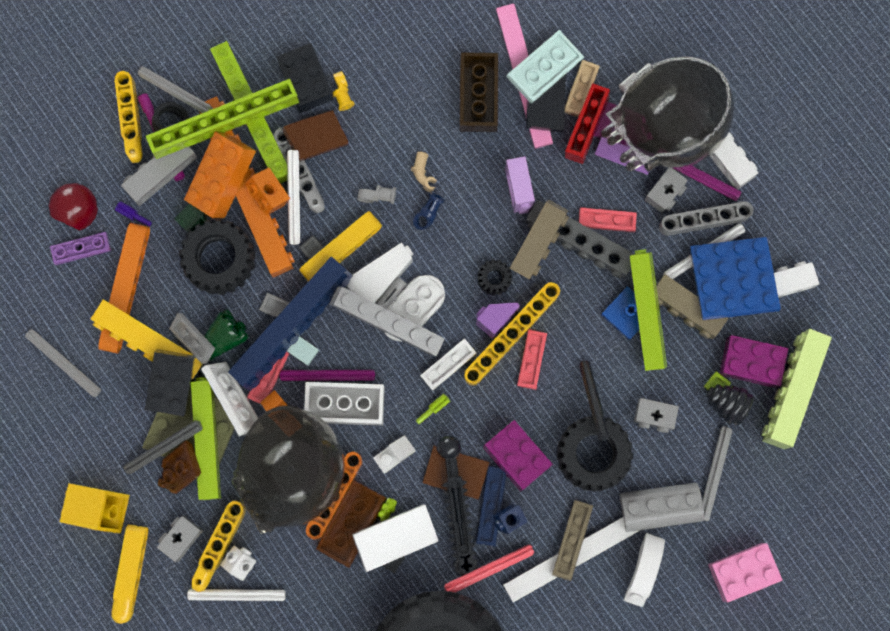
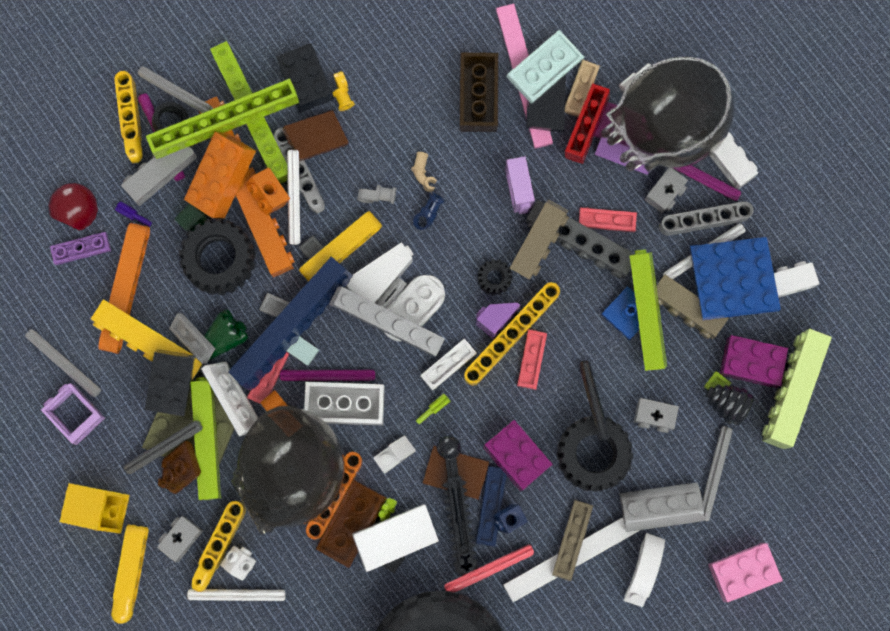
none -> lavender window [41,383,105,445]

